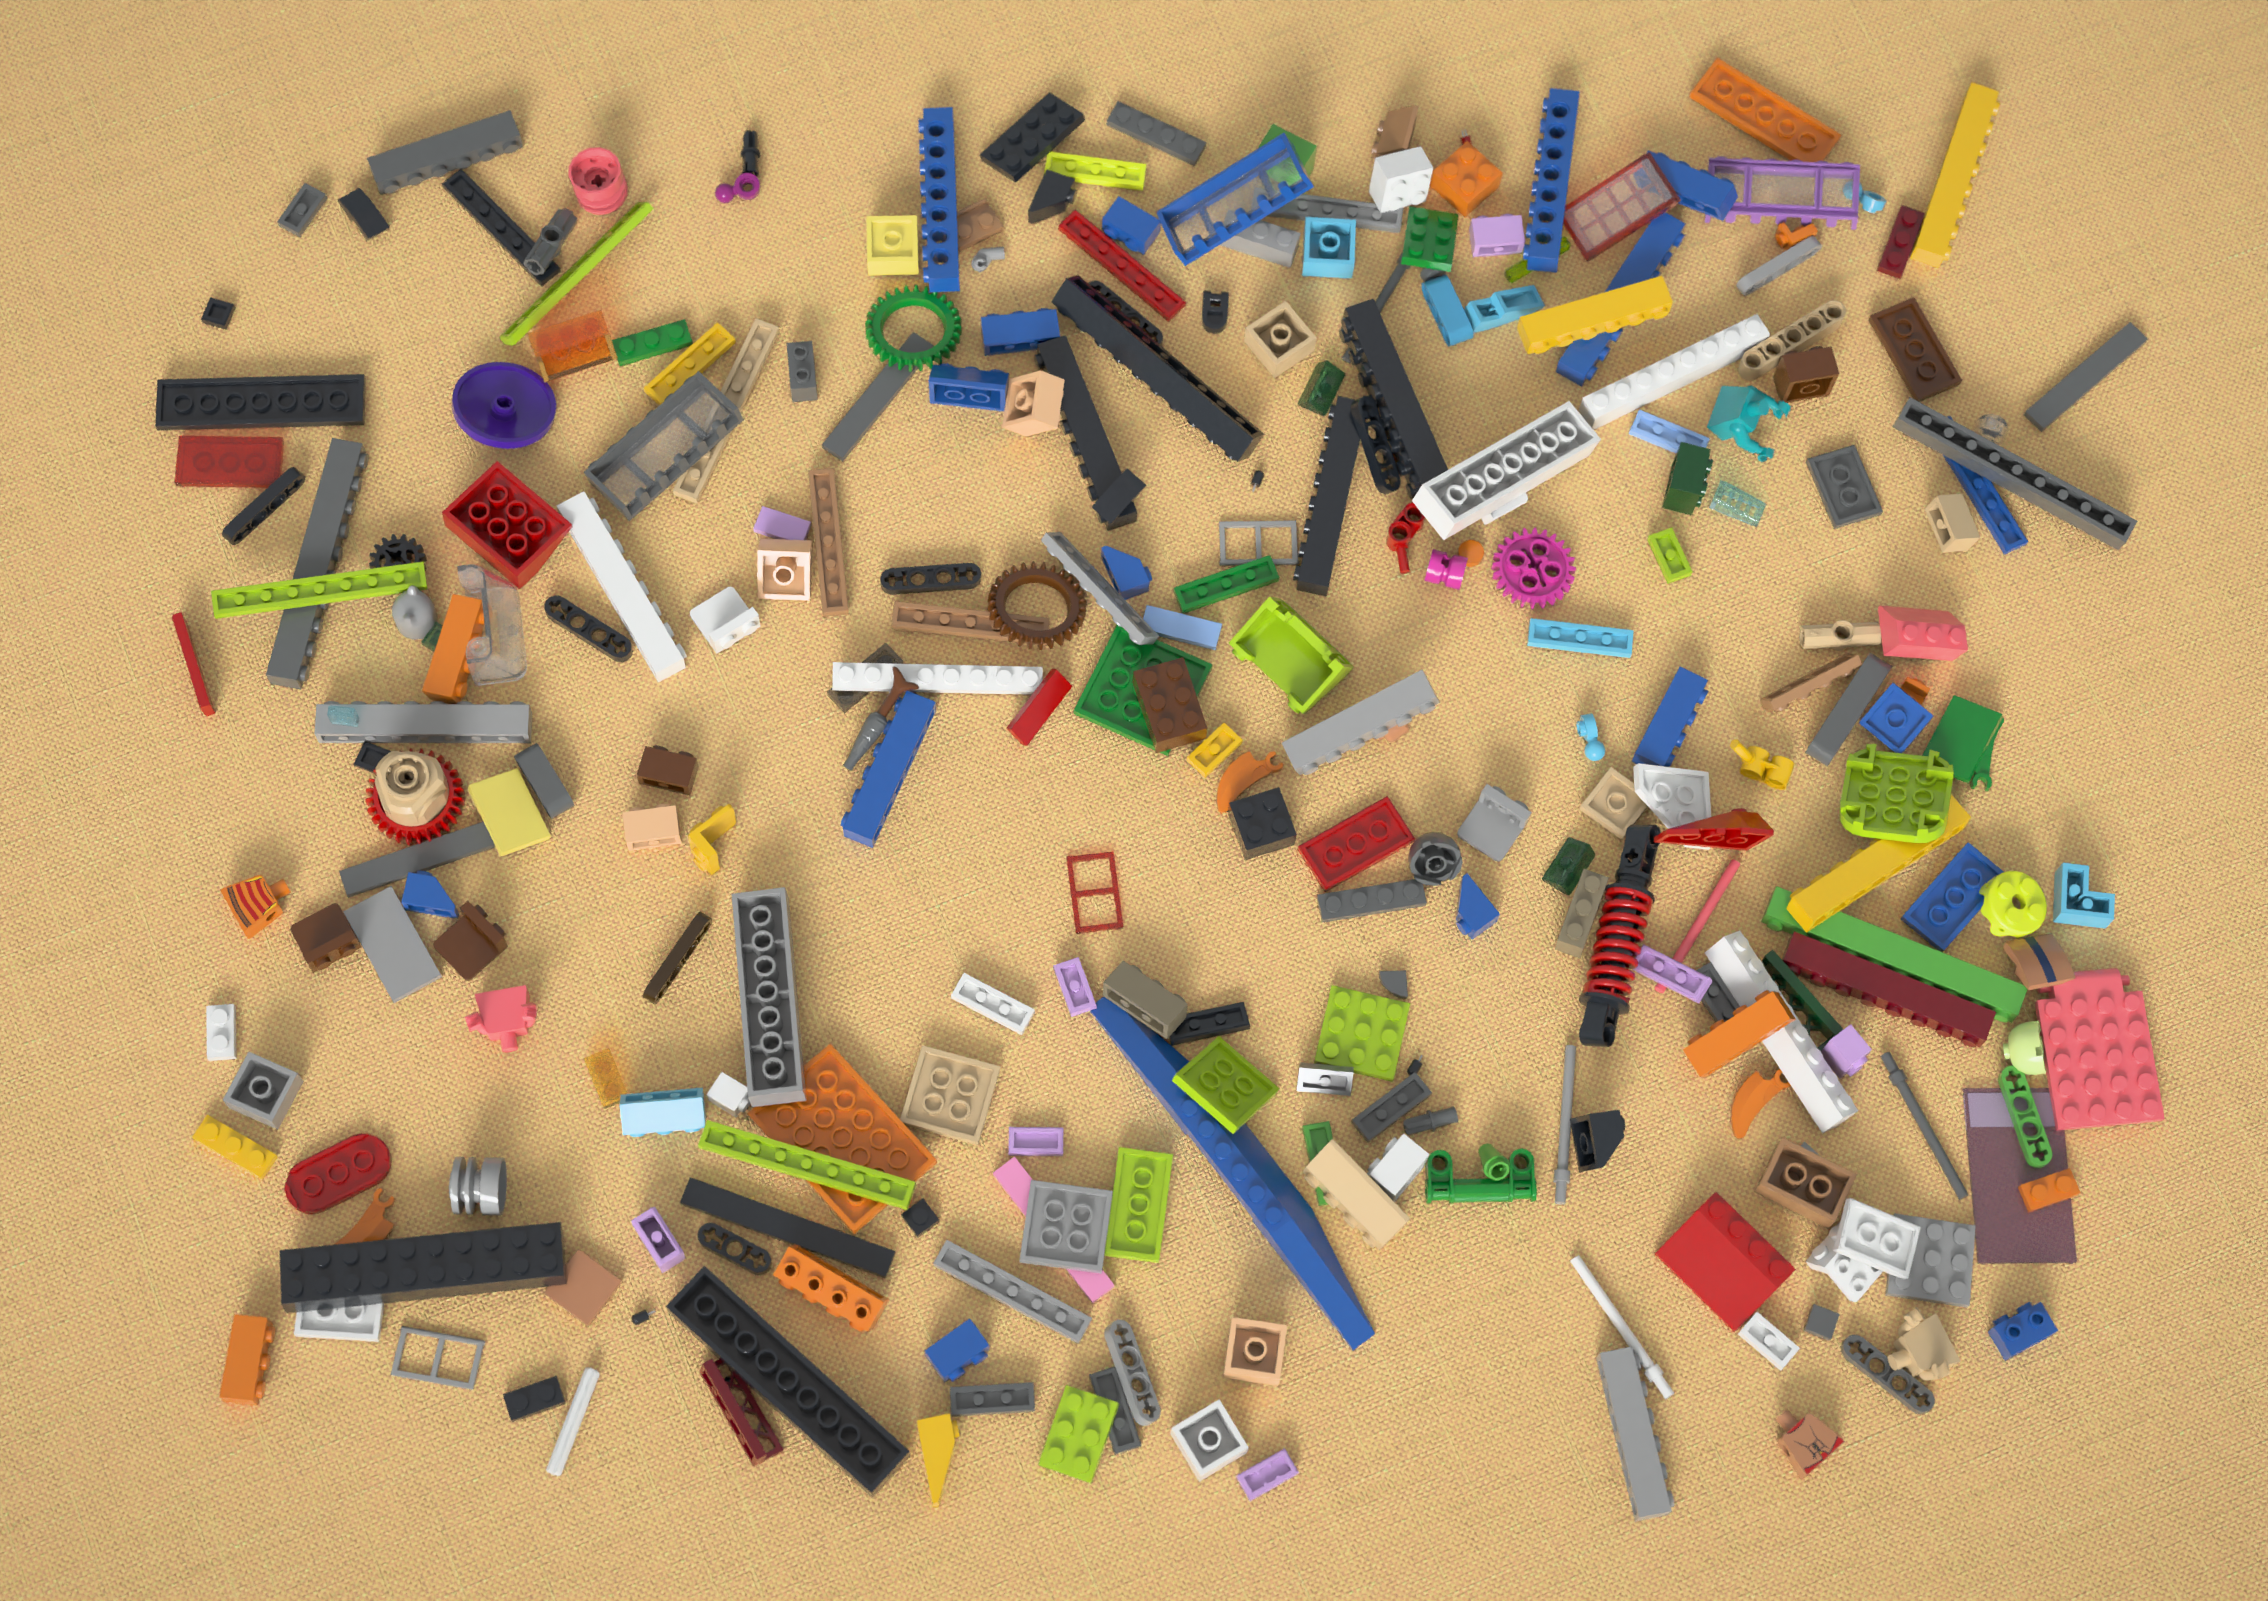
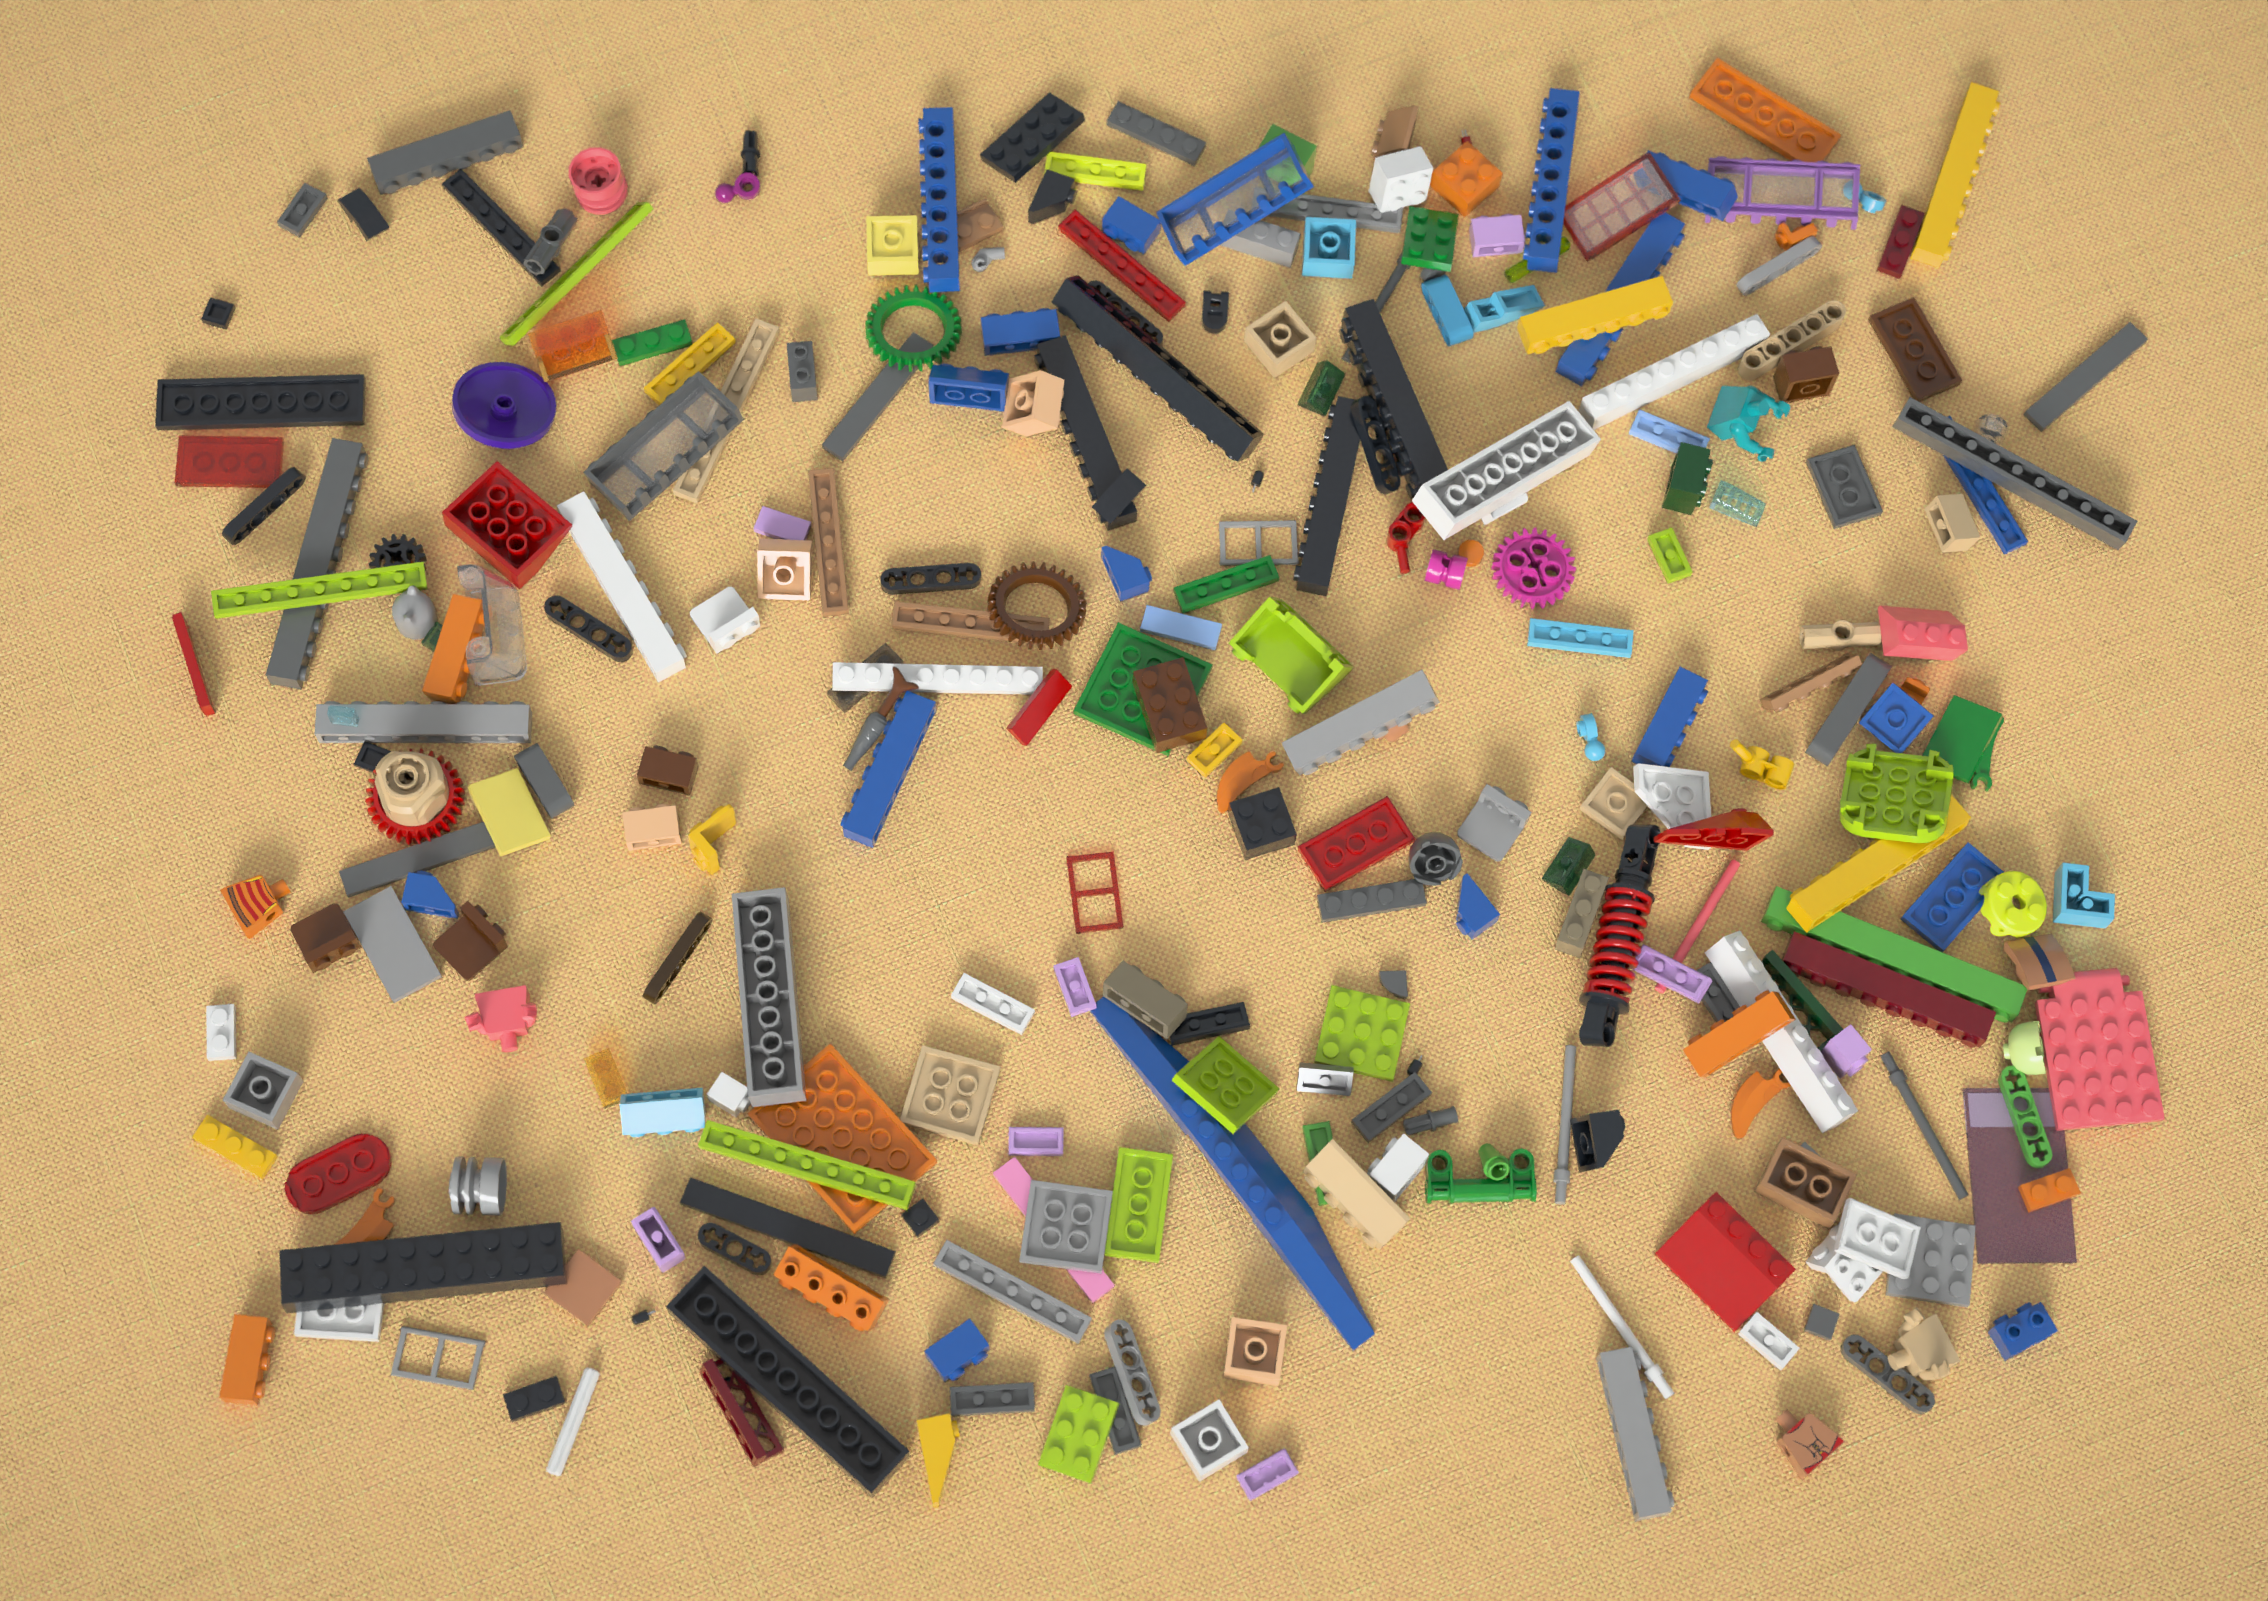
light grey plate [1041,532,1159,645] -> none

